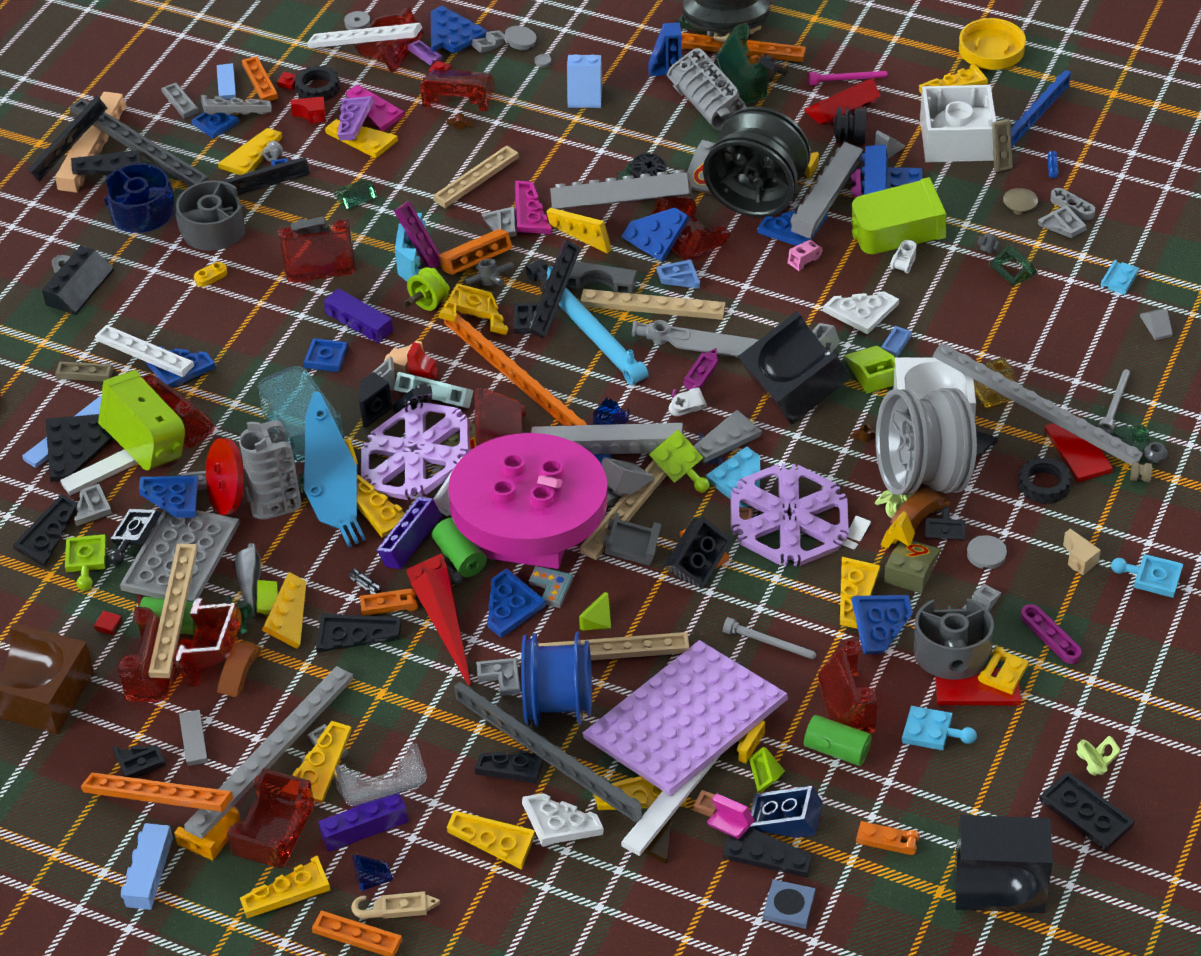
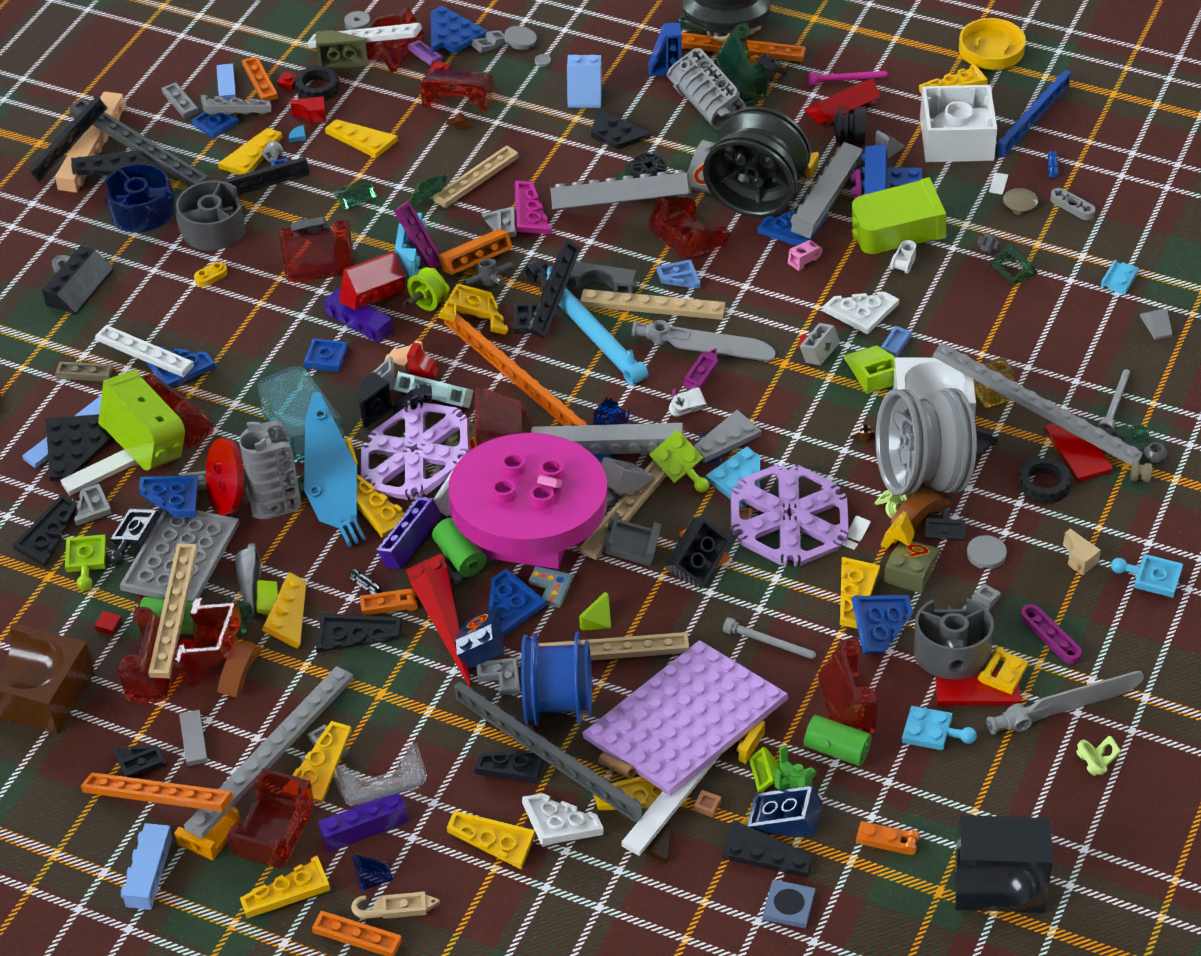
medium lavender wing [338,96,374,141] -> none
dark pink wing [346,84,404,132] -> none
yellow wing [546,208,612,254] -> none
blue plate [621,208,691,263] -> none
dark pink panel [707,793,754,839] -> none
black piece [738,311,850,425] -> none
dark tan tile [992,119,1013,172] -> none
light grey wing [1038,205,1086,238] -> none
black plate [1039,771,1135,851] -> none
none -> dark azure tile [289,125,306,143]
none -> olive slope [316,30,368,69]
none -> red slope [339,252,406,310]
none -> clear green wing [408,174,447,208]
none -> dark blue slope [456,606,505,669]
none -> black wing [591,109,651,149]
none -> medium nougat piece [598,753,636,779]
none -> bright green piece [775,745,816,790]
none -> light grey piece [986,671,1144,735]
none -> white sticker [989,172,1008,194]

